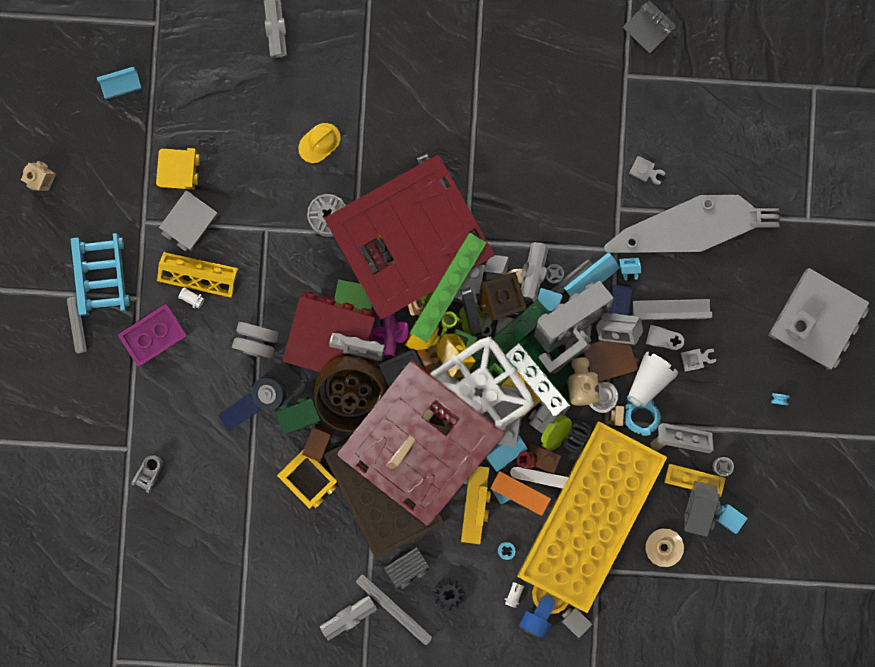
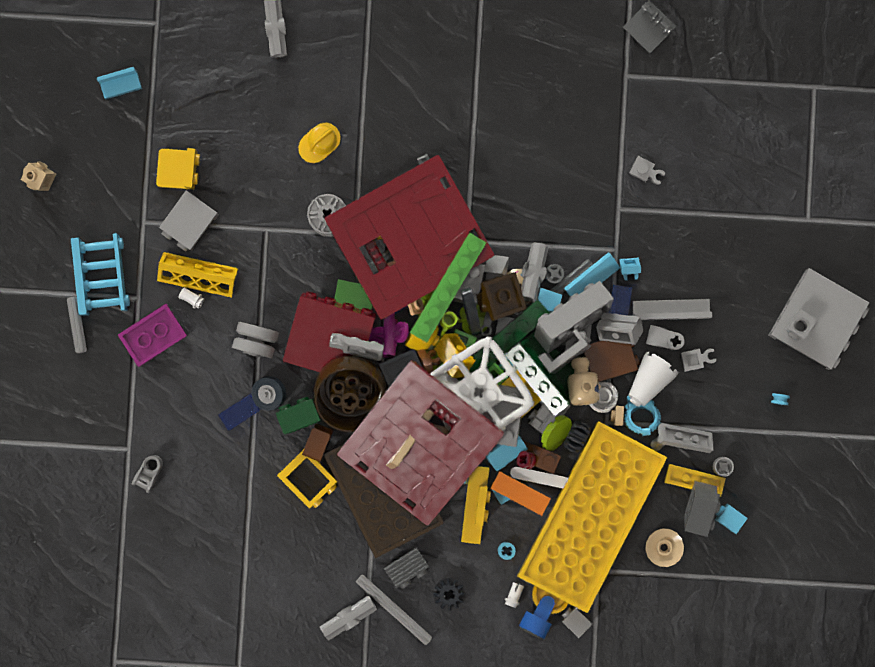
light grey wing [604,195,780,253] -> none

